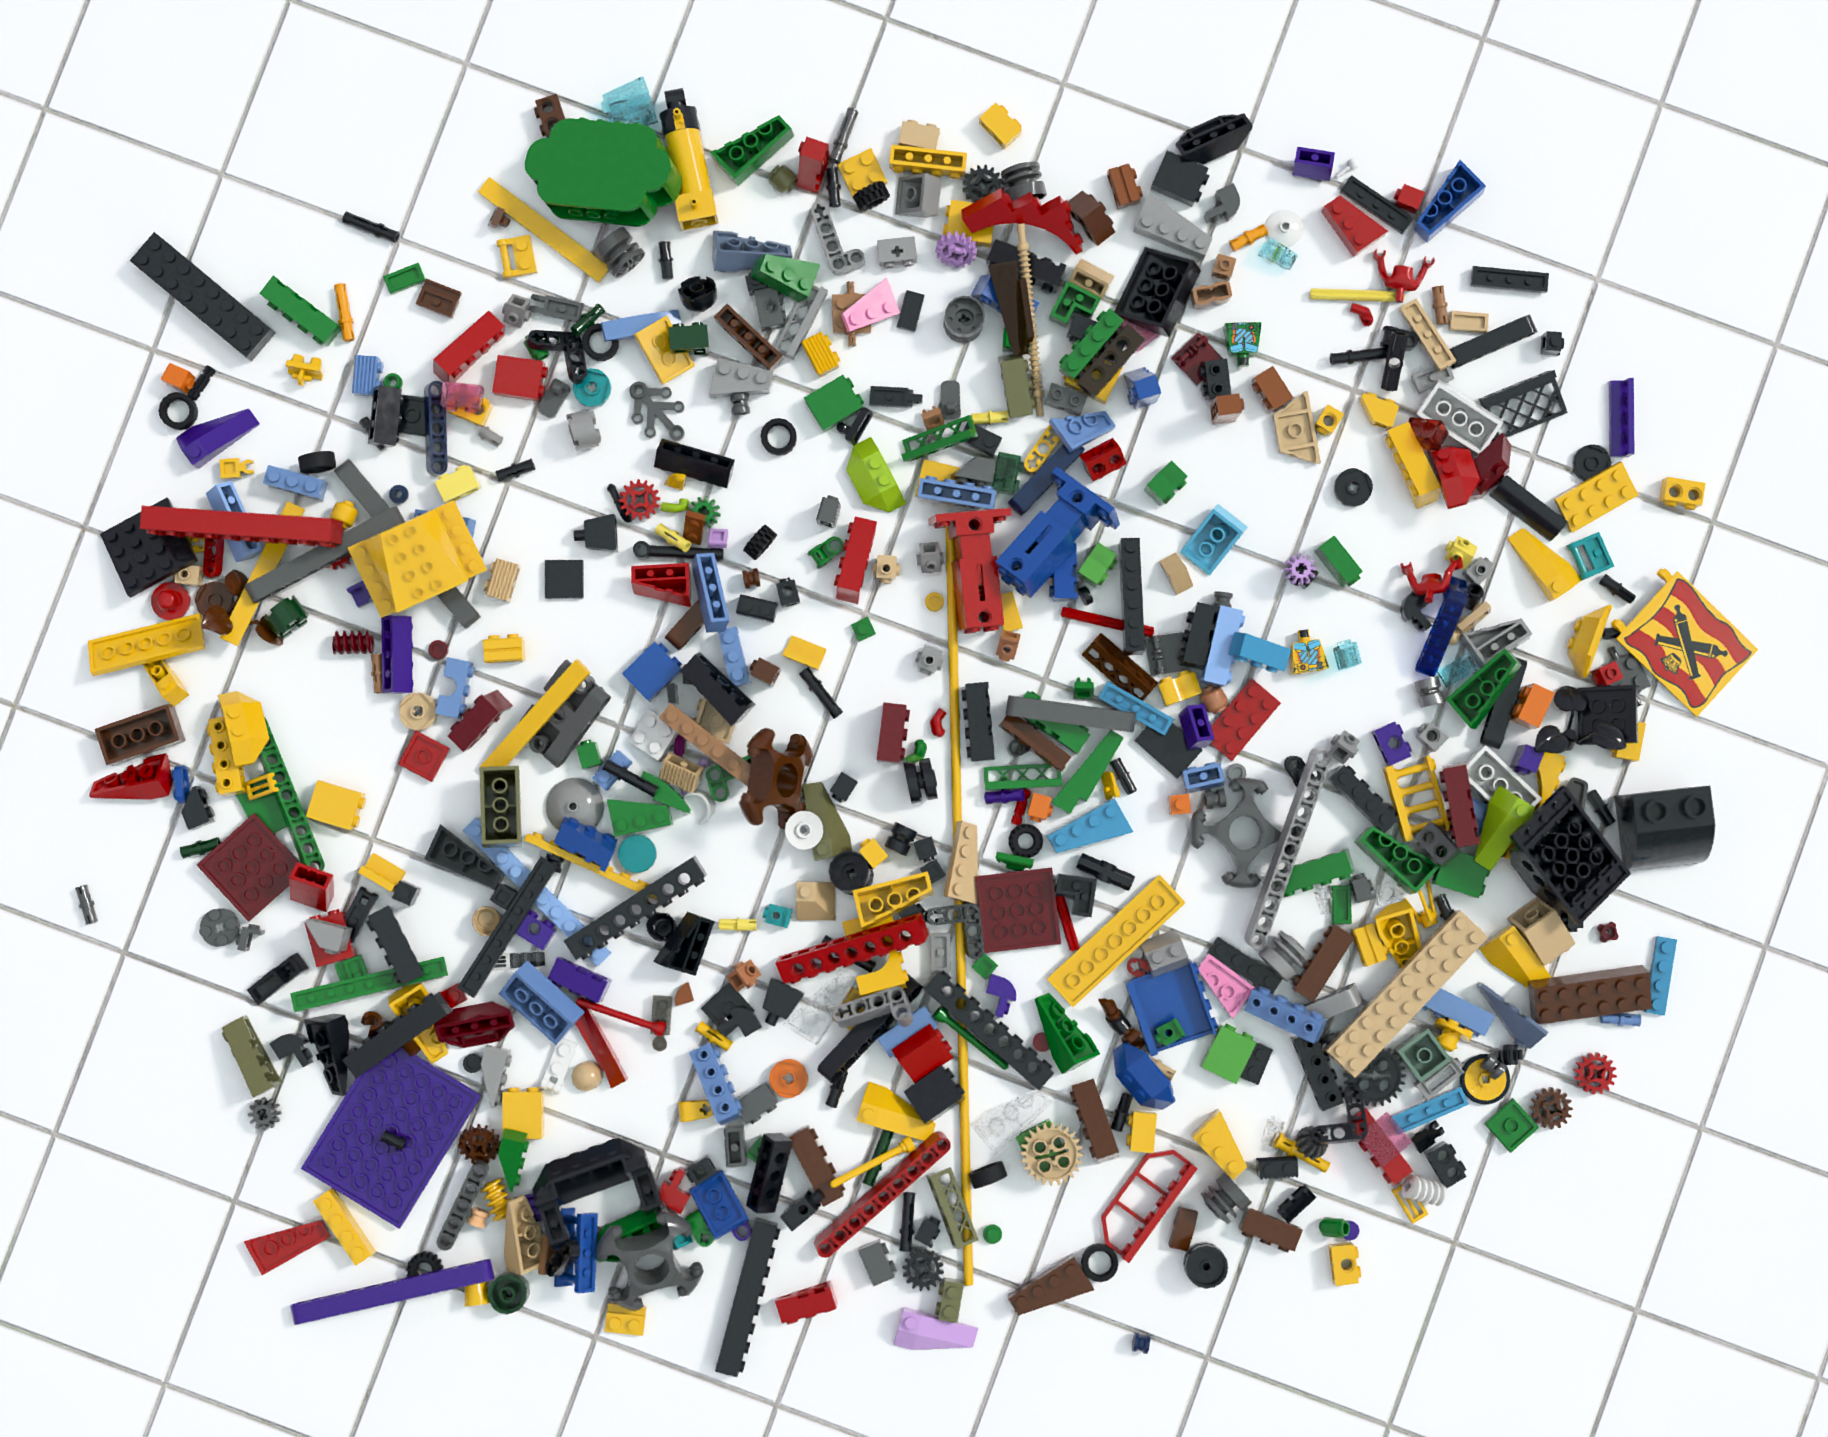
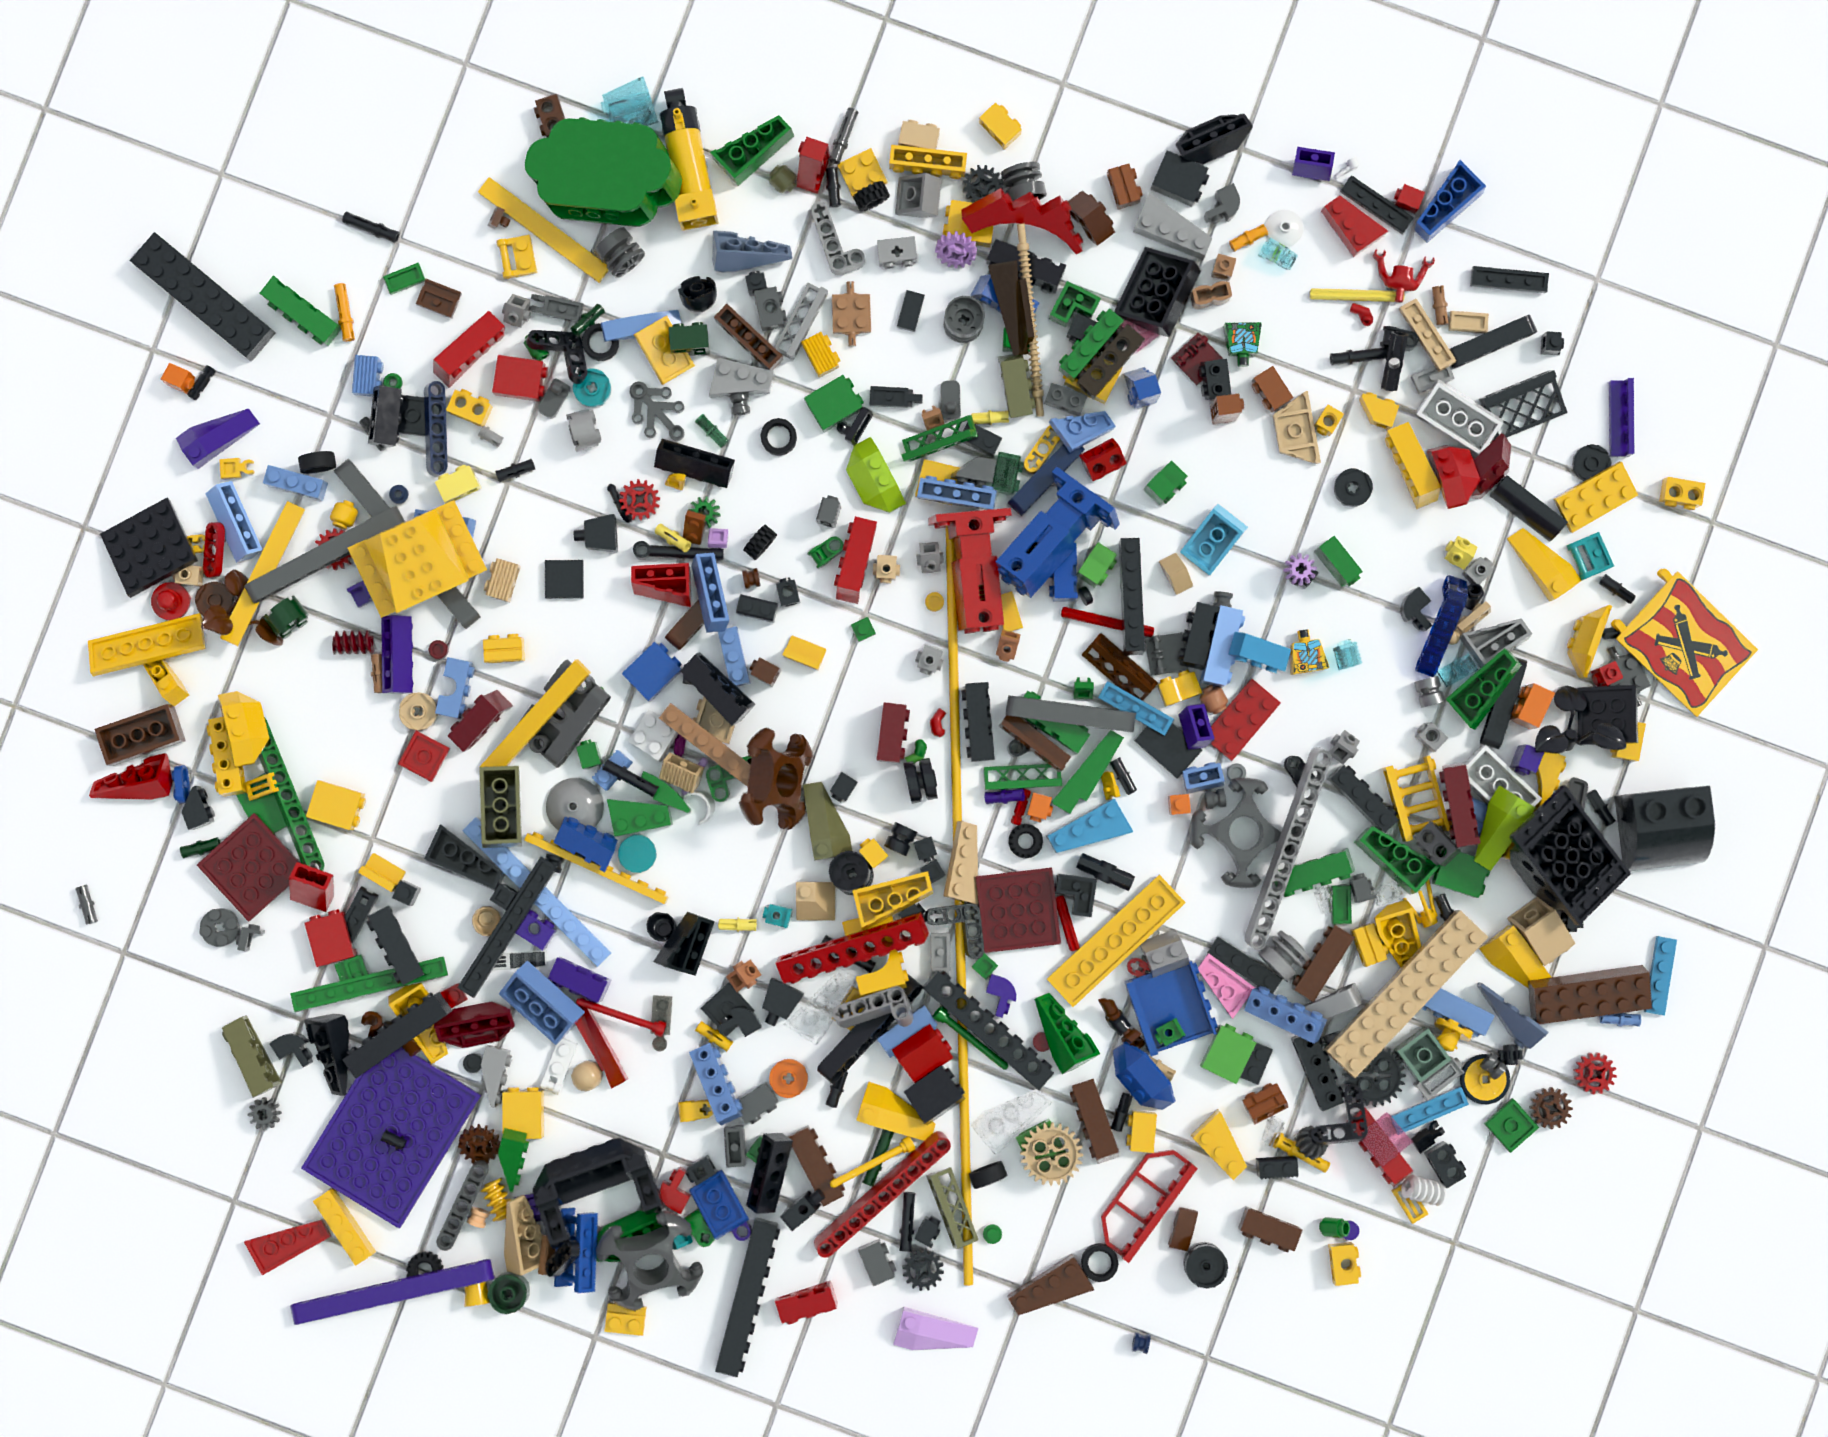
red brick [140,505,343,548] -> none
black tyre [158,392,198,430] -> none
black slope [247,952,309,1005] -> none
yellow hips [286,354,323,386] -> none
light grey slope [306,918,352,954] -> none
clear pink brick [440,381,484,414] -> none
black brick [564,856,708,960] -> none
black axle [658,241,674,280] -> none
lime arm [661,498,689,513] -> none
black tile [667,683,679,705] -> none
dark orange tile [675,982,694,1006] -> none
wedge [750,254,821,303] -> none
white dish [785,811,823,850] -> none
black pin [799,667,843,719] -> none
bright pink wing [841,277,900,333] -> none
olive brick [935,1277,964,1323] -> none
green tile [995,852,1034,871] -> none
tan brick [1069,259,1115,300] -> none
dark grey wheel [1201,1172,1252,1225] -> none
black hinge [1276,1184,1317,1224] -> none
dark purple brick [1371,721,1412,766] -> none
red piece [1400,557,1463,603] -> none
clear red slope [1408,417,1449,451] -> none
dark red plate [1597,922,1619,943] -> none
none -> clear green axle [695,414,728,448]
none -> dark orange brick [1242,1083,1289,1125]

